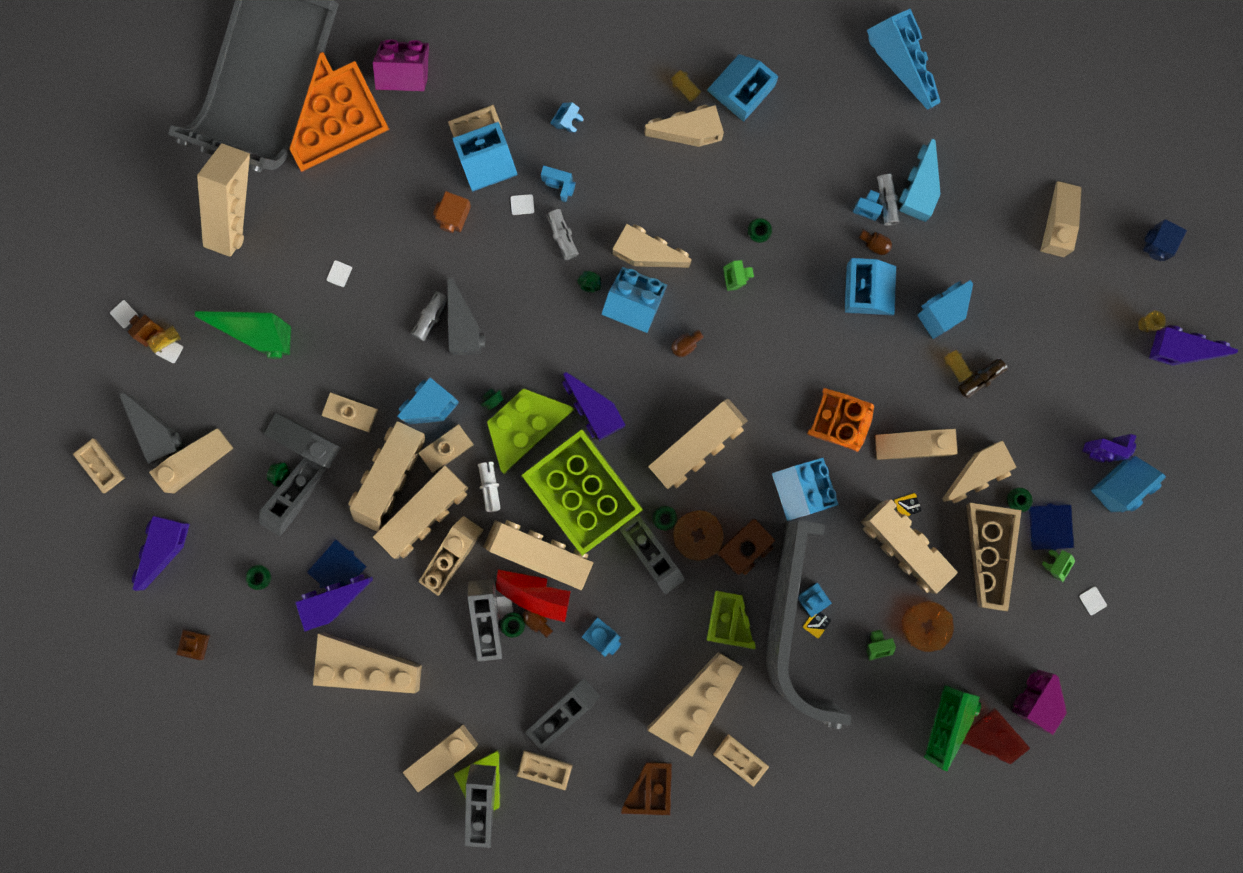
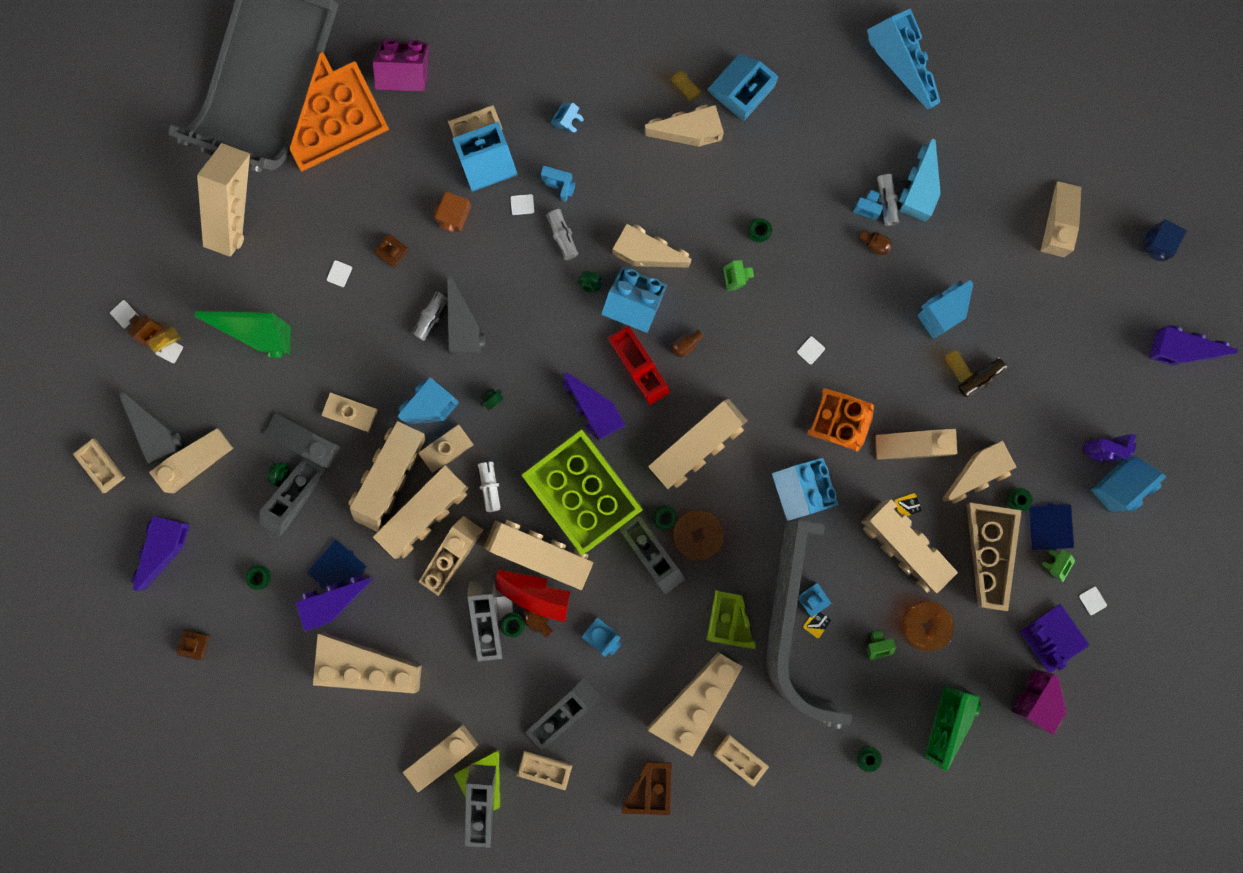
lime wing [487,389,574,474] -> none
reddish brown brick [717,518,776,575] -> none
dark azure slope [845,258,896,315] -> none
clear red wing [962,708,1030,764] -> none
clear yellow pin [1138,311,1166,332] -> none
none -> reddish brown tile [374,233,409,269]
none -> red slope [608,326,670,406]
none -> white sticker [797,336,825,364]
none -> dark green plate [856,746,882,772]
none -> dark purple hinge [1020,604,1090,673]

